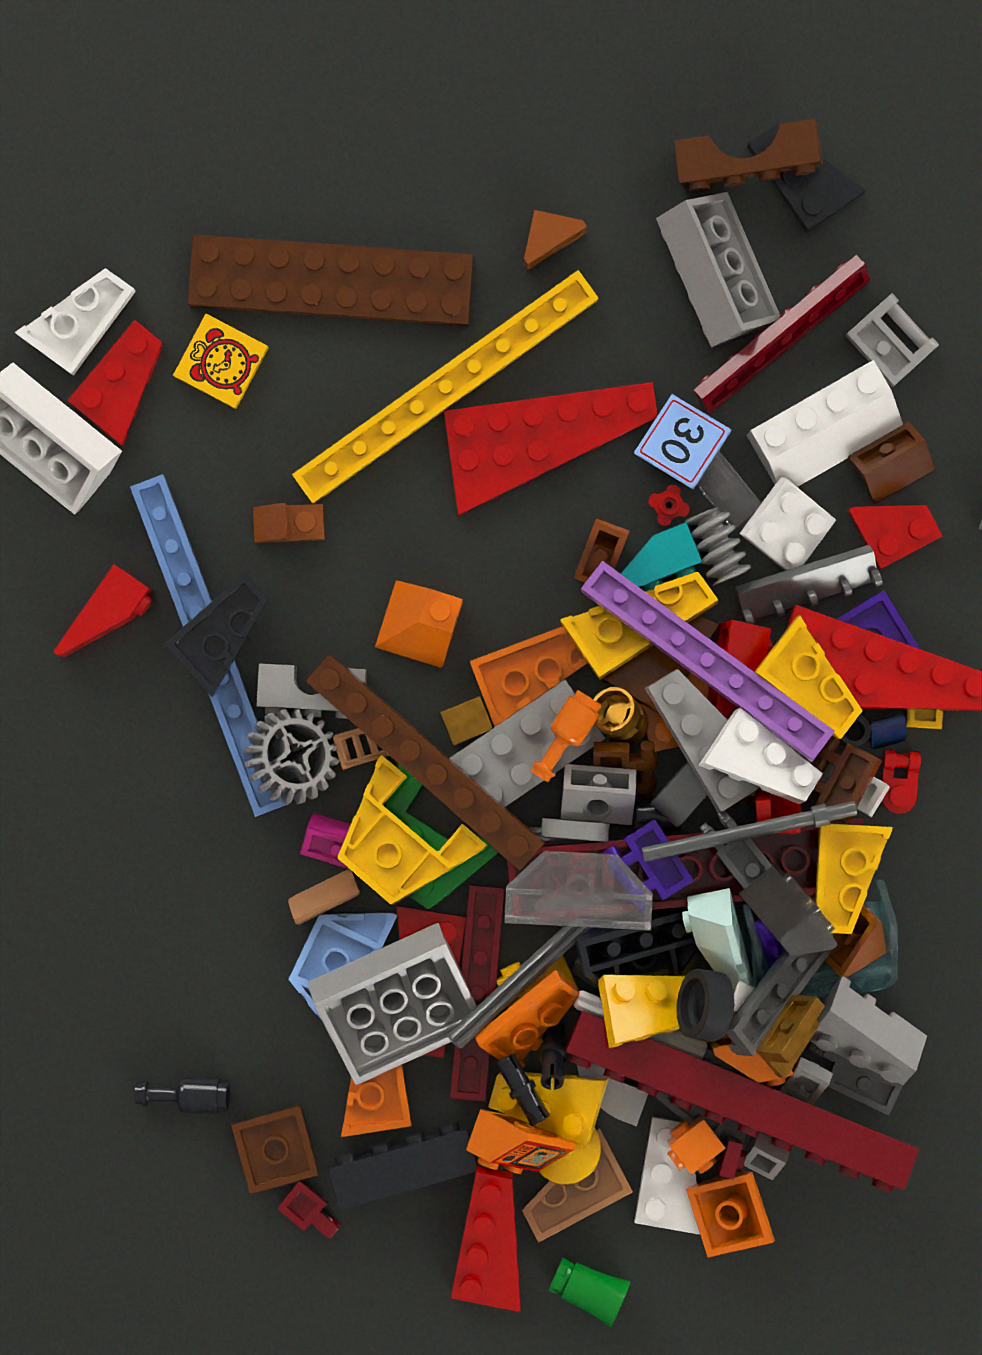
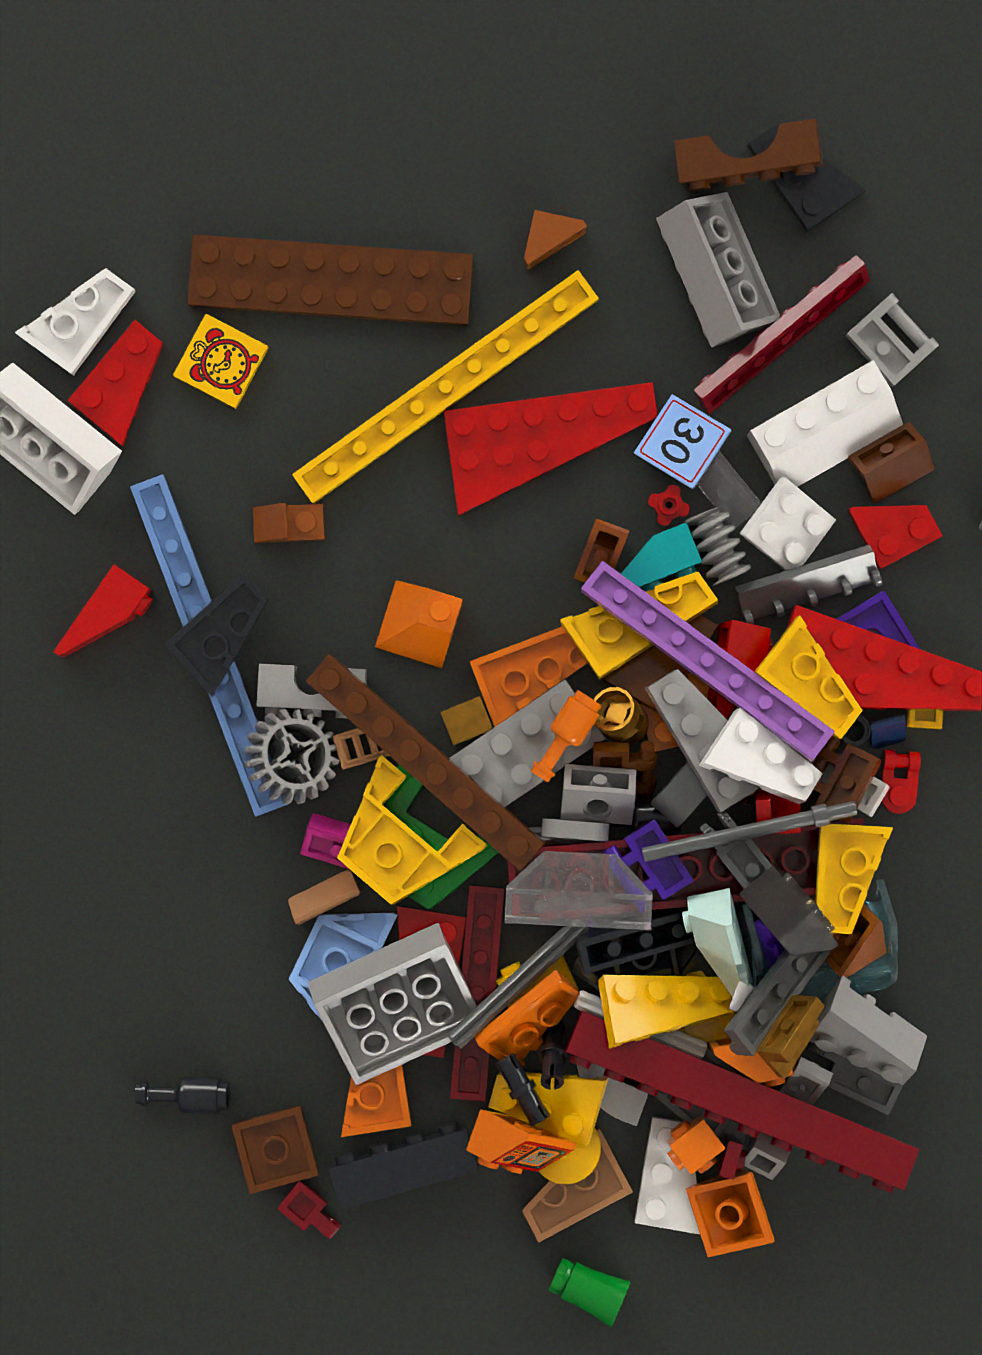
red wing [451,1166,521,1312] -> none
black tyre [677,969,735,1041] -> none

